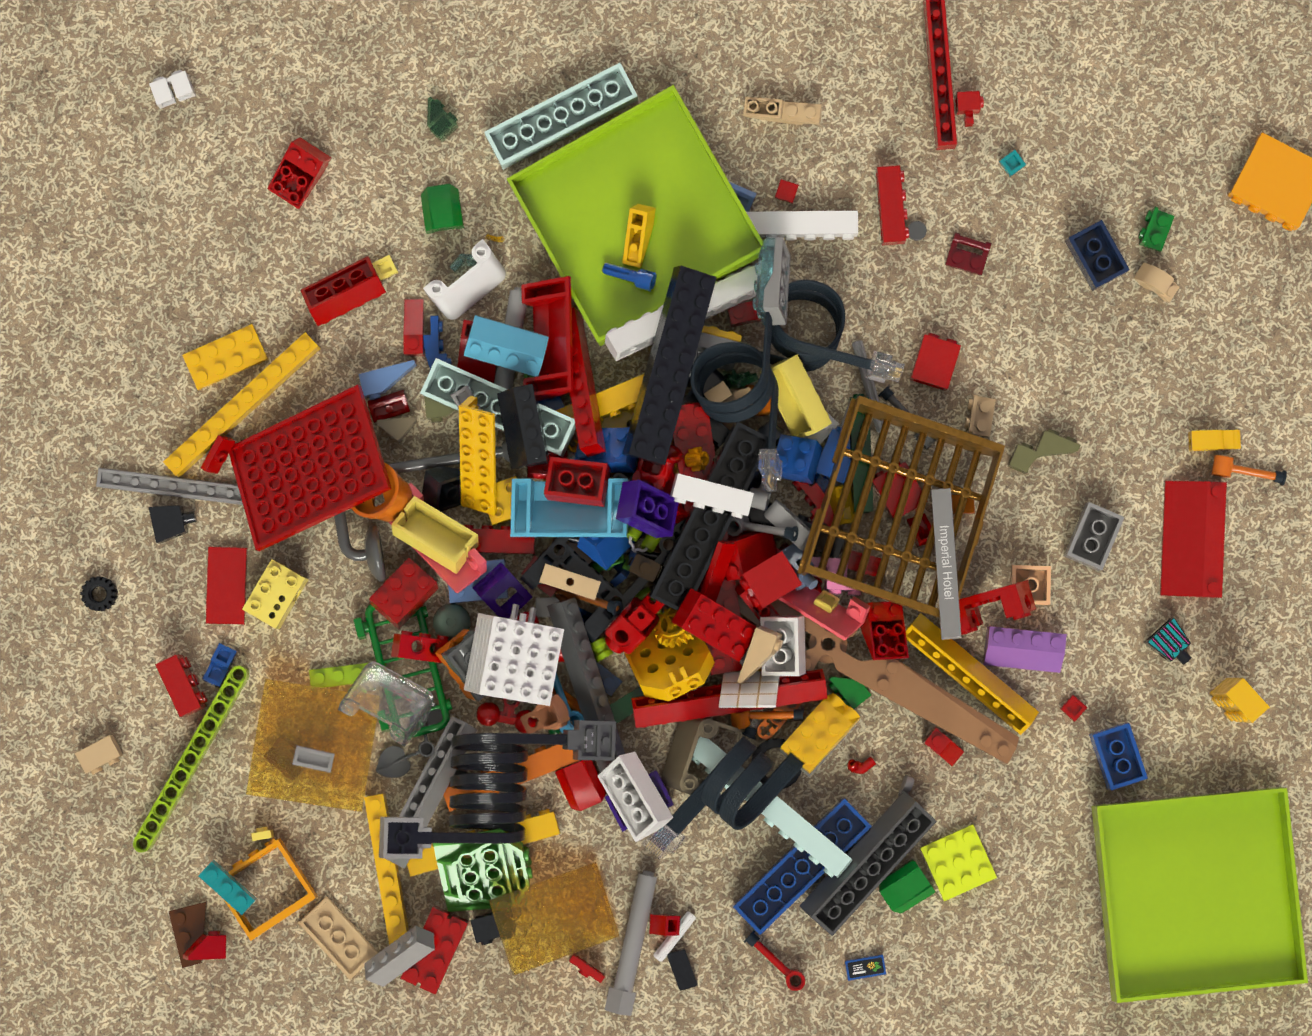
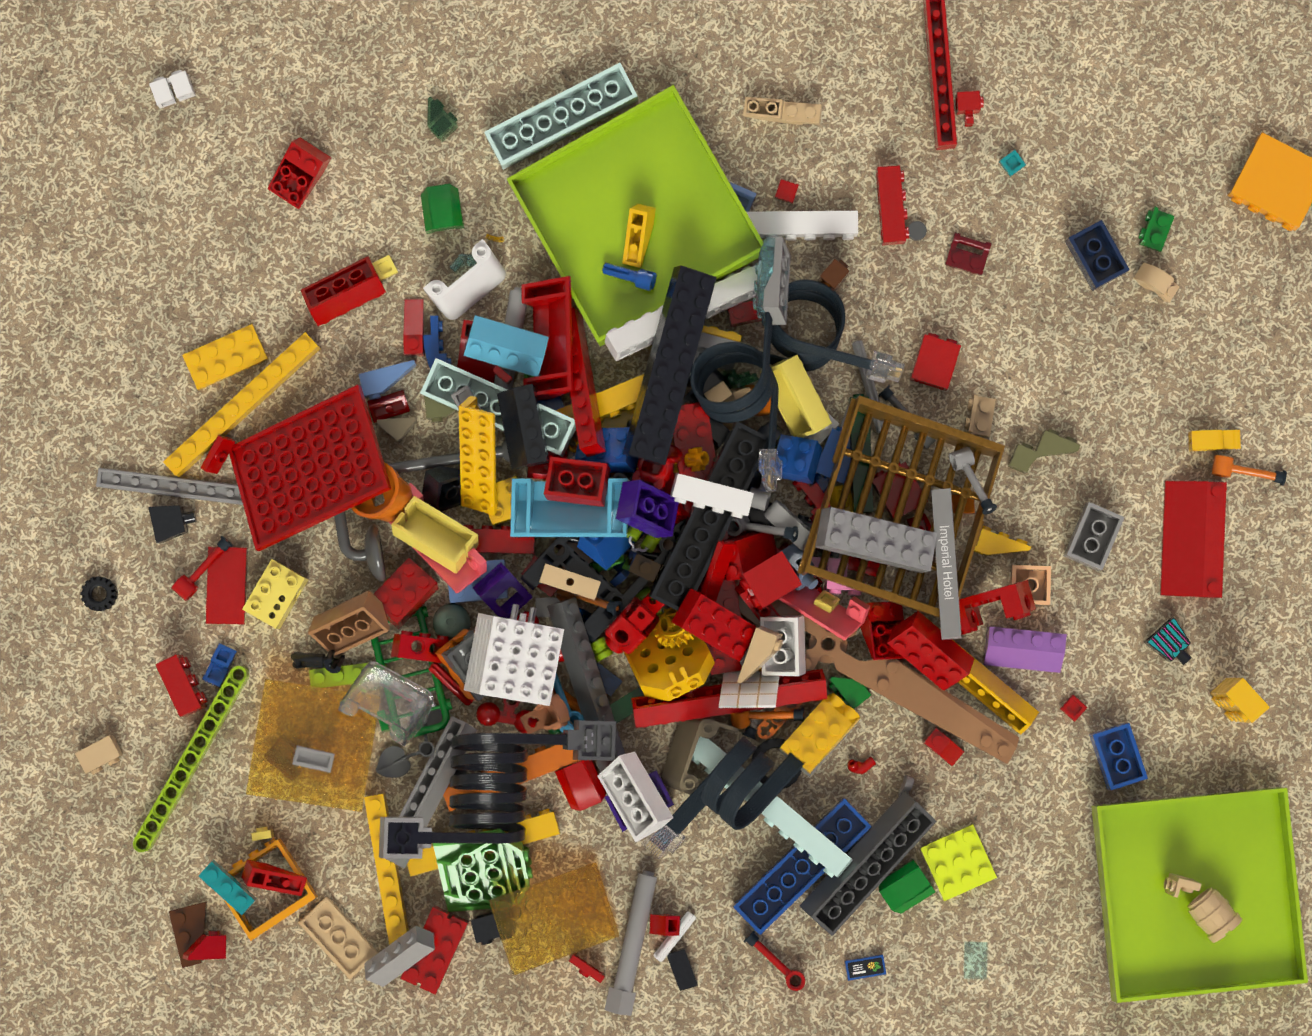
none -> red piece [171,536,233,601]
none -> red slope [241,860,307,896]
none -> black piece [291,649,345,673]
none -> medium nougat slope [308,591,390,657]
none -> red axle [428,662,474,706]
none -> red tile [493,366,513,384]
none -> light grey brick [815,507,937,573]
none -> reddish brown brick [818,259,850,291]
none -> red brick [887,611,975,691]
none -> light grey piece [949,447,997,515]
none -> clear light blue sticker [964,942,988,979]
none -> yellow slope [974,525,1031,556]
none -> tan bracket [1164,873,1201,898]
none -> tan piece [1187,887,1242,943]

